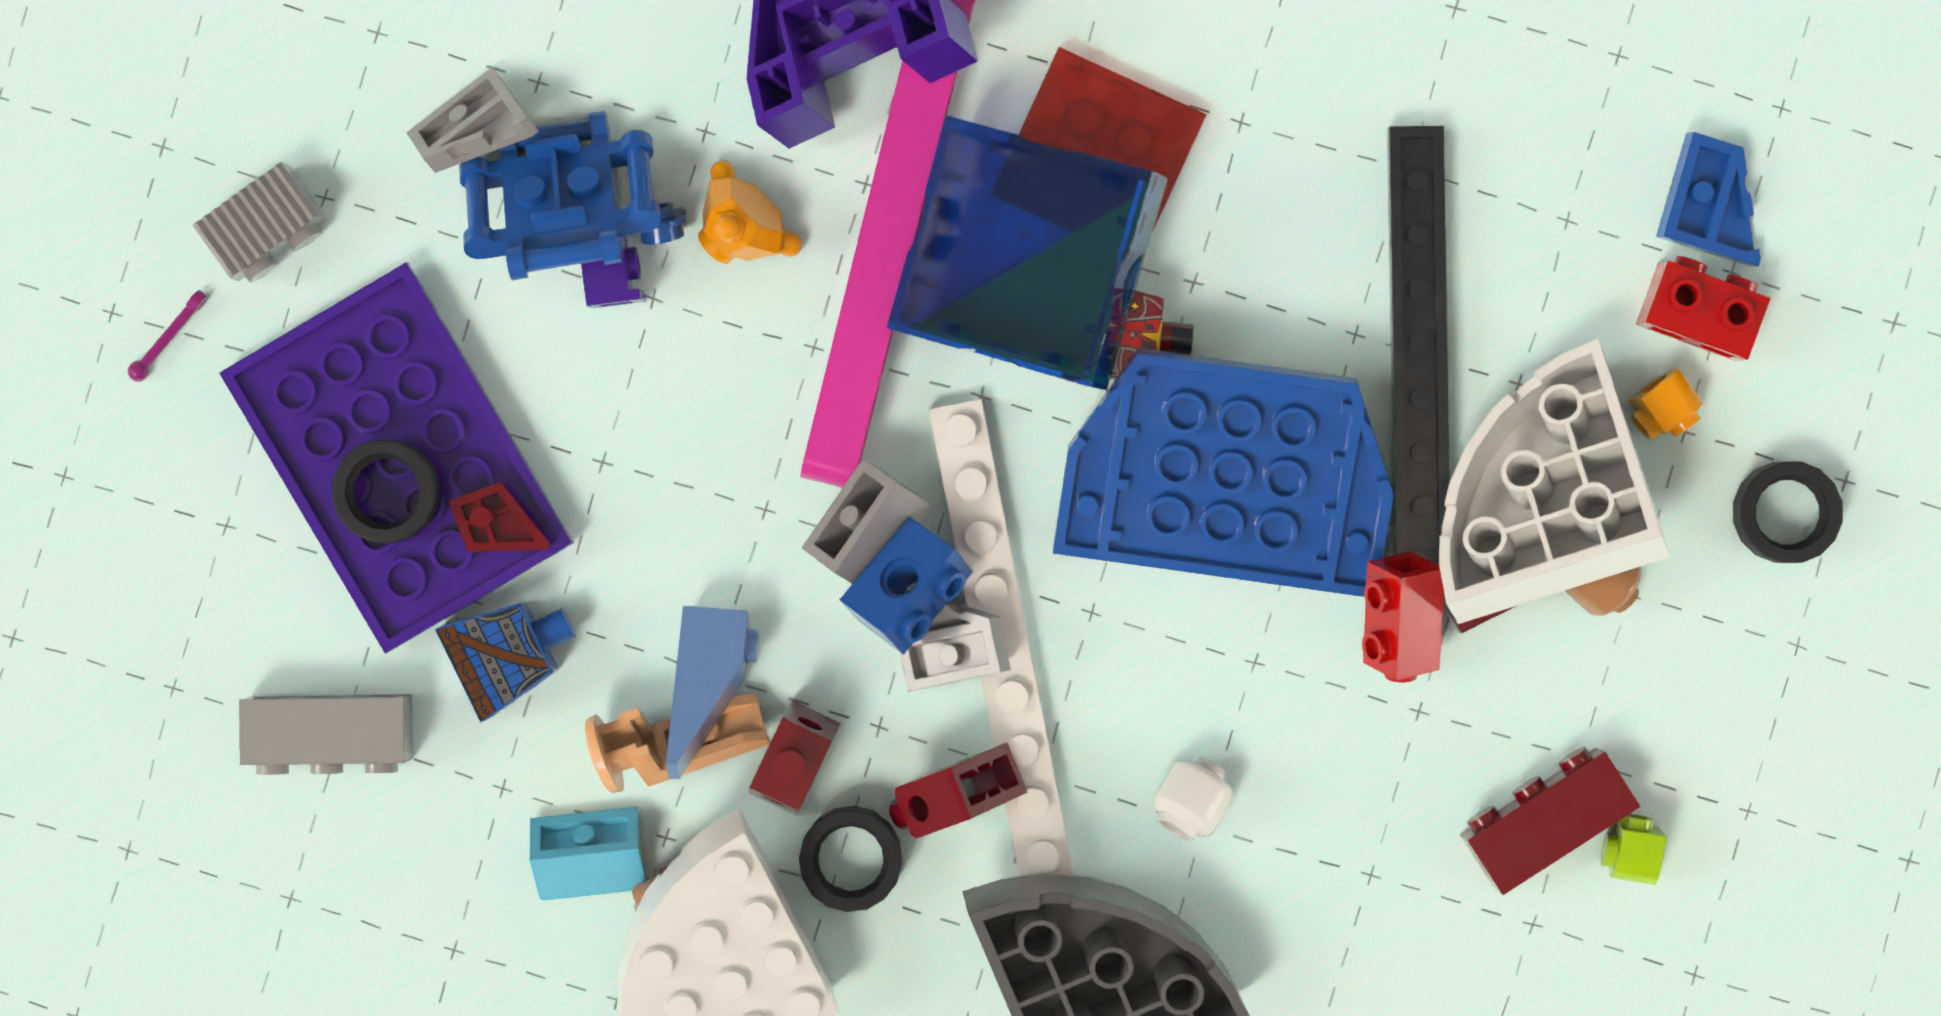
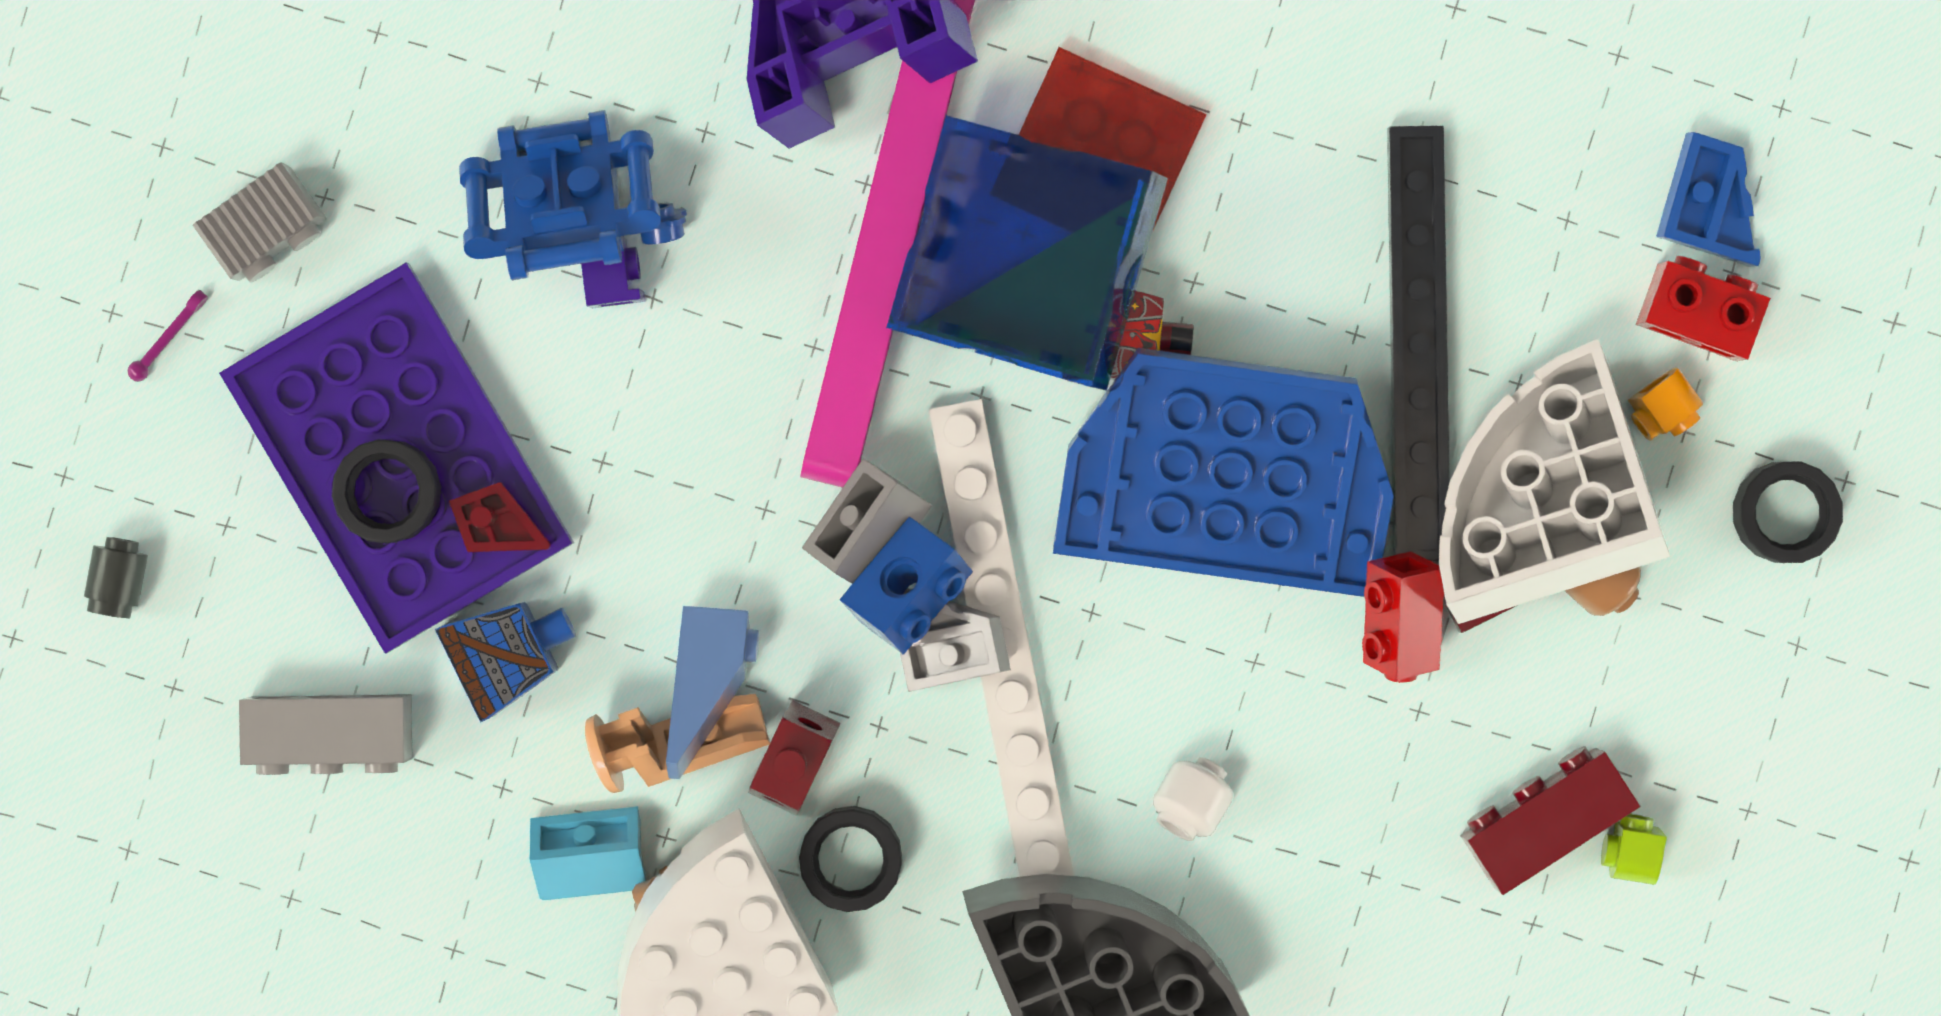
light grey wing [406,67,539,173] -> none
light orange rock [698,160,802,264] -> none
dark red torso [889,742,1028,839] -> none
none -> pearl dark grey brick [84,537,148,619]

